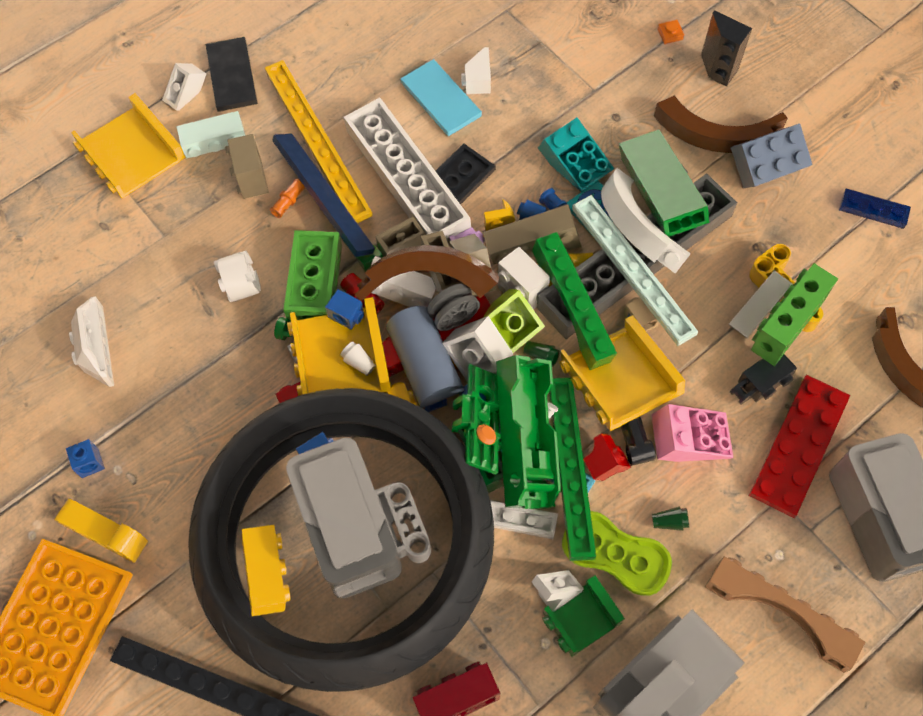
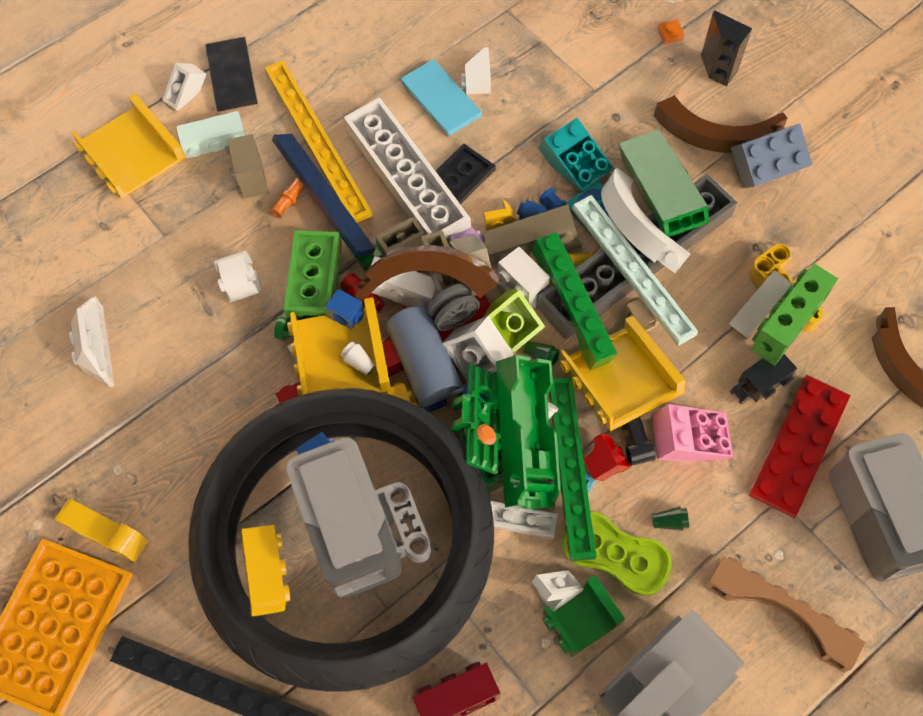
blue brick [66,439,105,478] -> none
clear blue plate [839,188,911,229] -> none

